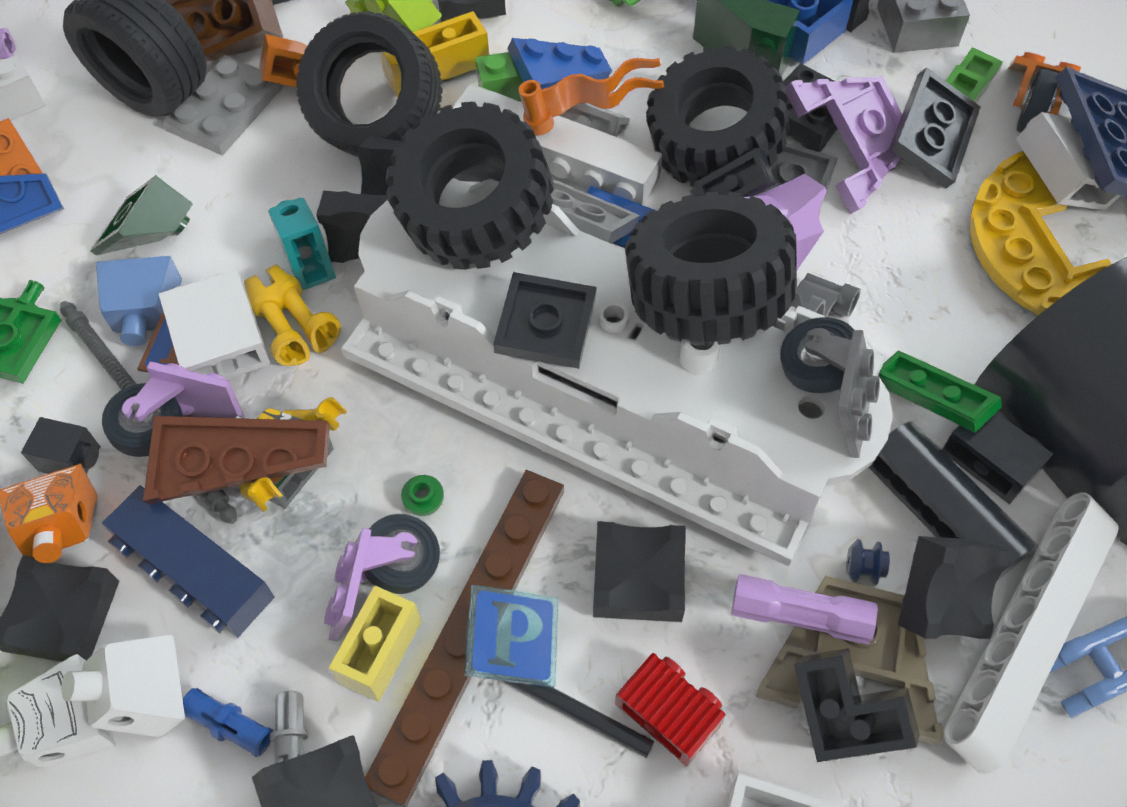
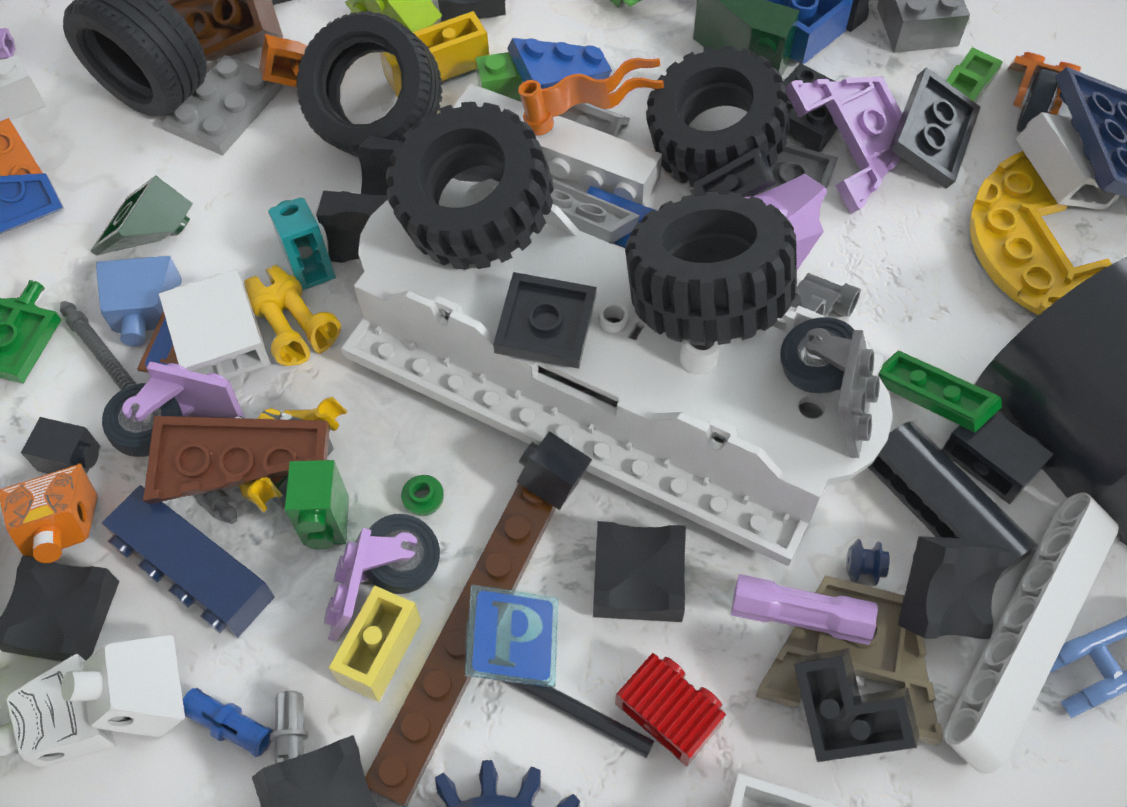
none -> green brick [285,460,350,549]
none -> black brick [517,431,592,510]

